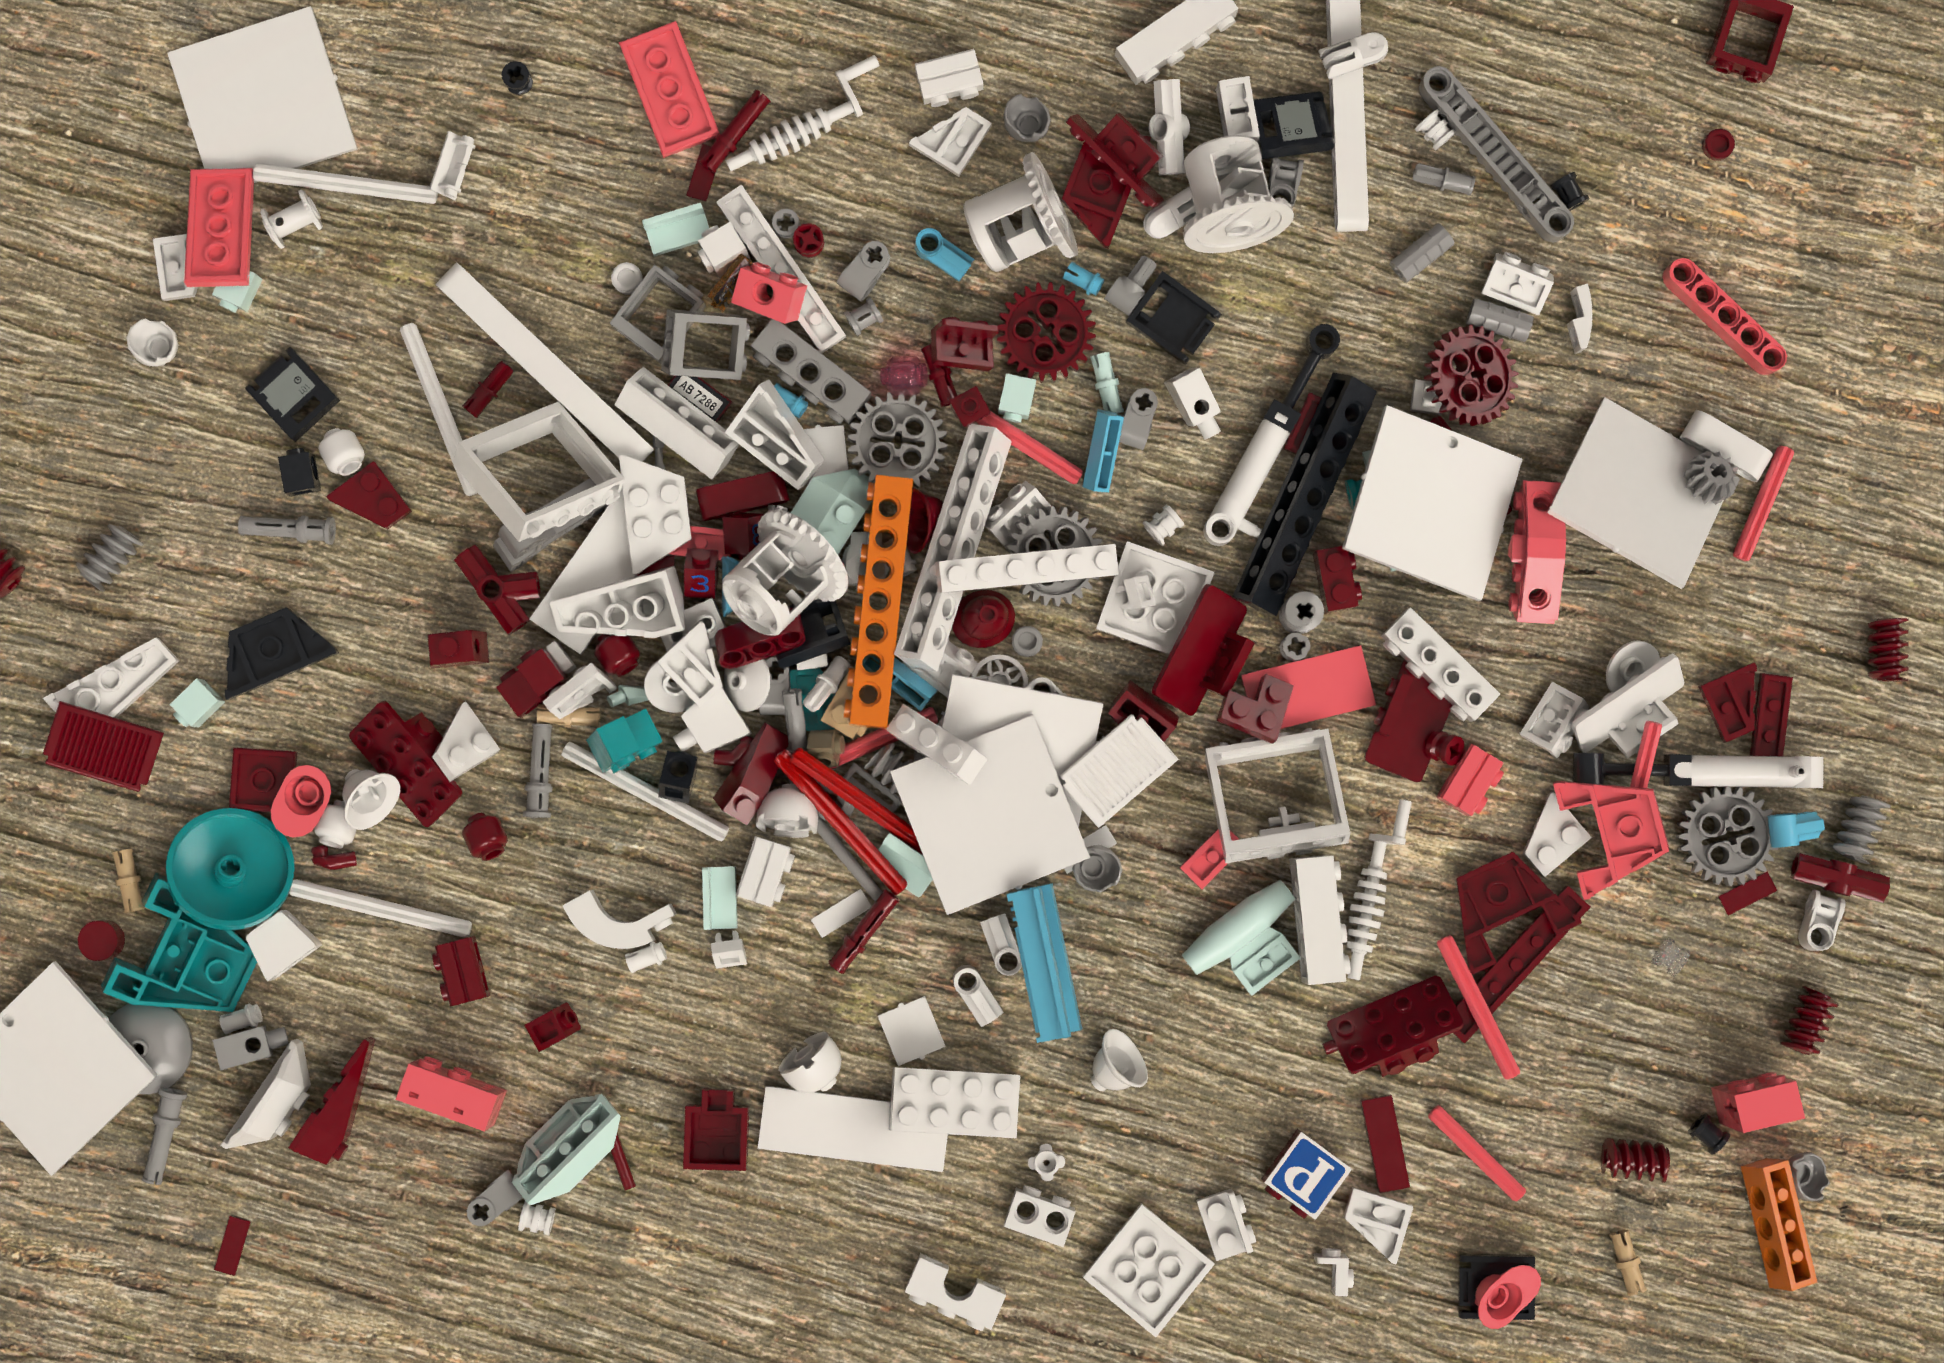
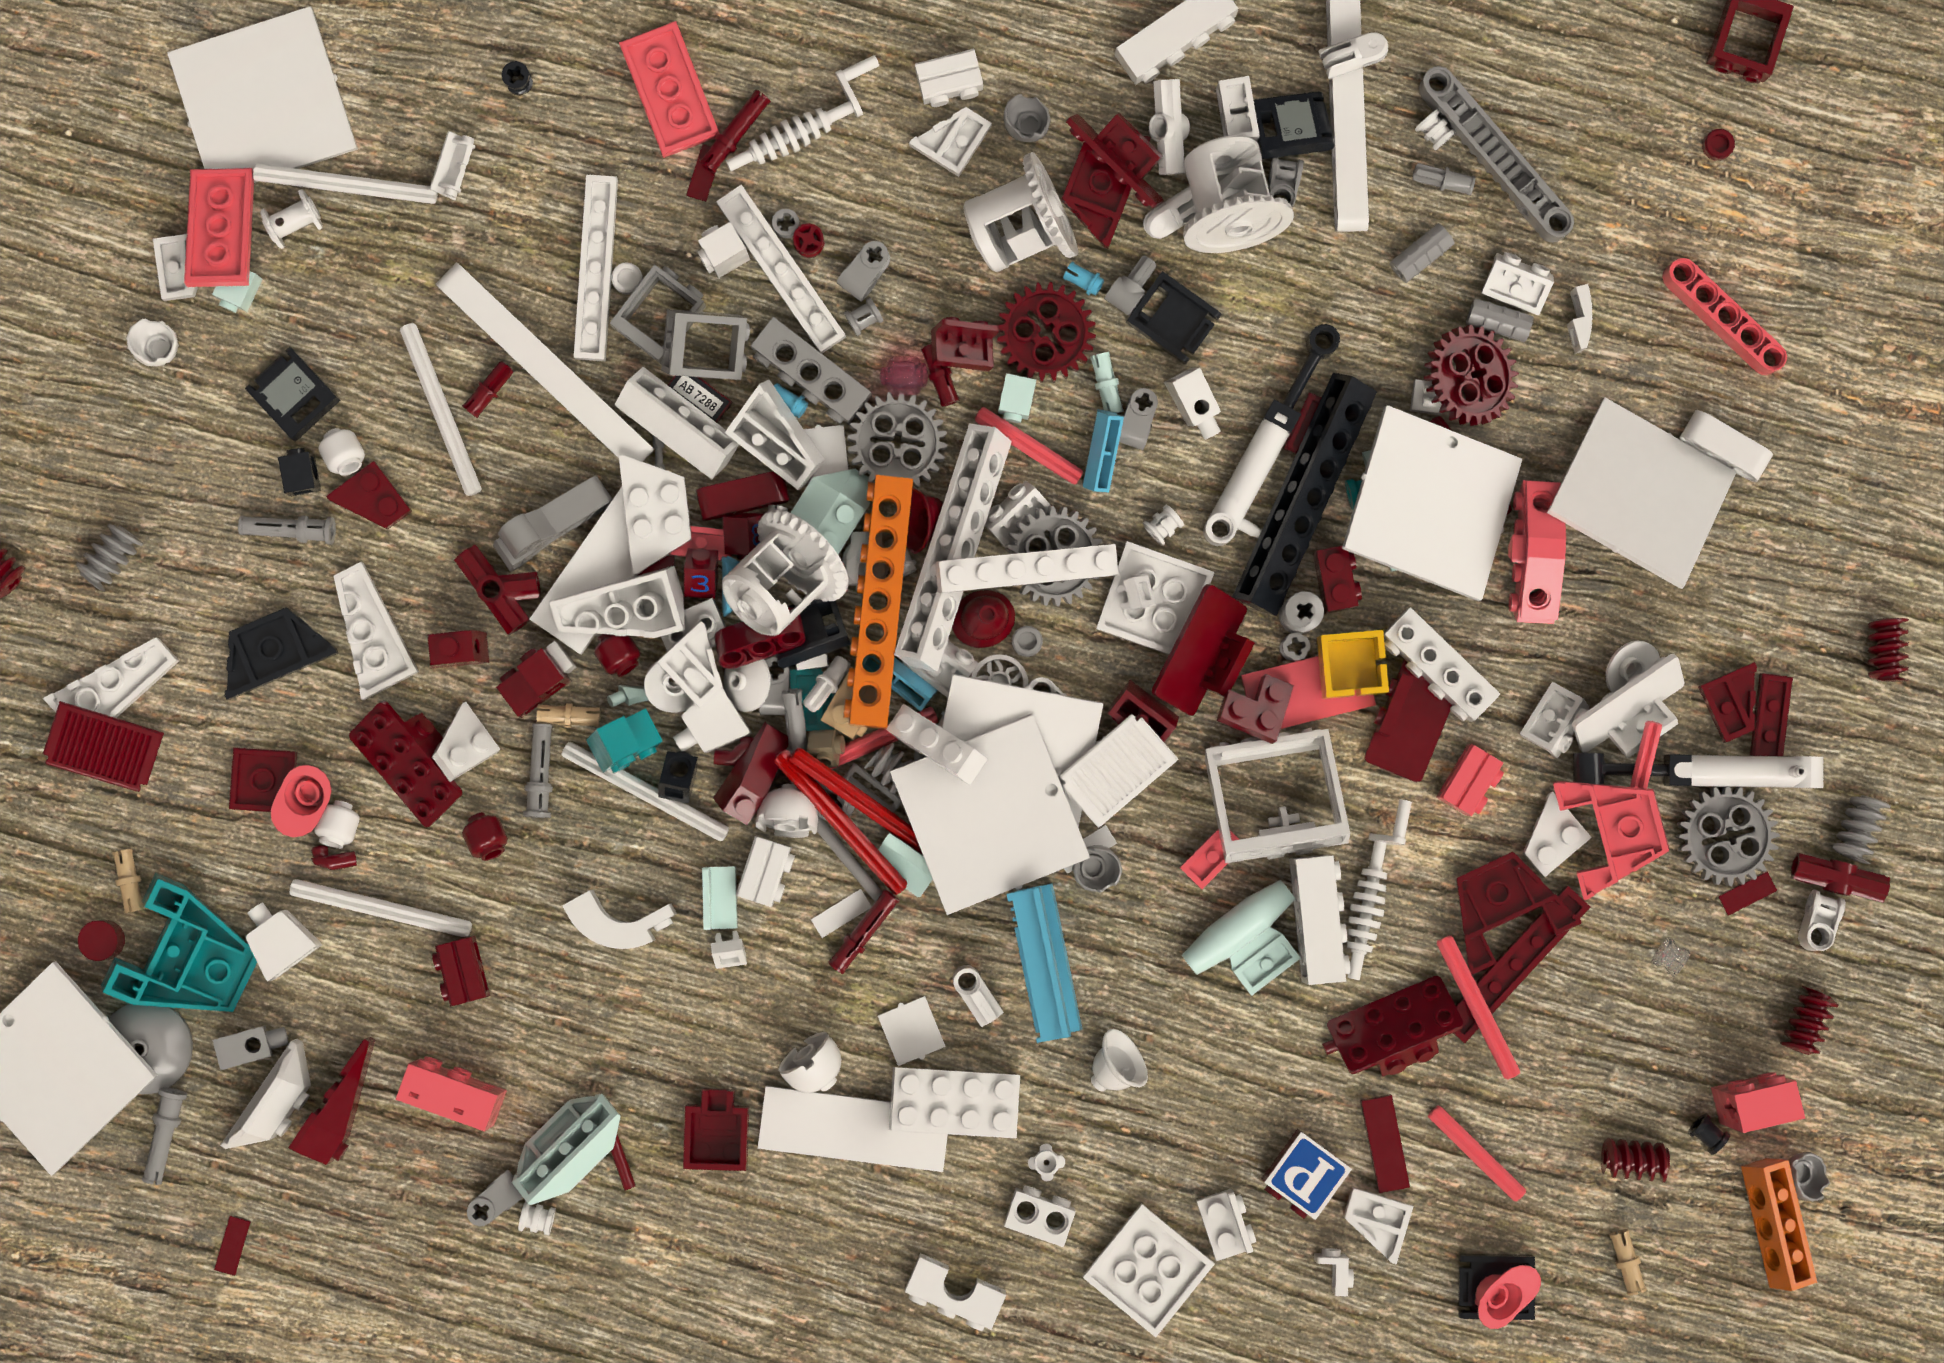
teal dish [166,808,295,930] -> none
light aqua brick [169,678,225,728] -> none
white pin [219,1003,263,1034] -> none
white hat [342,769,400,830] -> none
white window [452,401,625,542] -> none
dark red bracket [524,1002,581,1052] -> none
white wing [542,663,617,719] -> none
white pin [625,941,667,973] -> none
light aqua panel [642,203,709,257] -> none
clear orange piece [708,254,753,313] -> none
coral brick [731,262,807,324] -> none
medium azure piece [915,228,974,282] -> none
dark red bracket [949,386,990,427] -> none
white piece [980,913,1022,976] -> none
dark red wheel [1425,730,1465,766] -> none
black bush [1551,172,1590,211] -> none
light grey gear [1684,450,1740,505] -> none
coral axle [1733,446,1794,561] -> none
medium azure piece [1767,812,1825,848] -> none
none -> white wing [334,562,419,700]
none -> white plate [574,175,618,361]
none -> yellow piece [1317,630,1389,699]

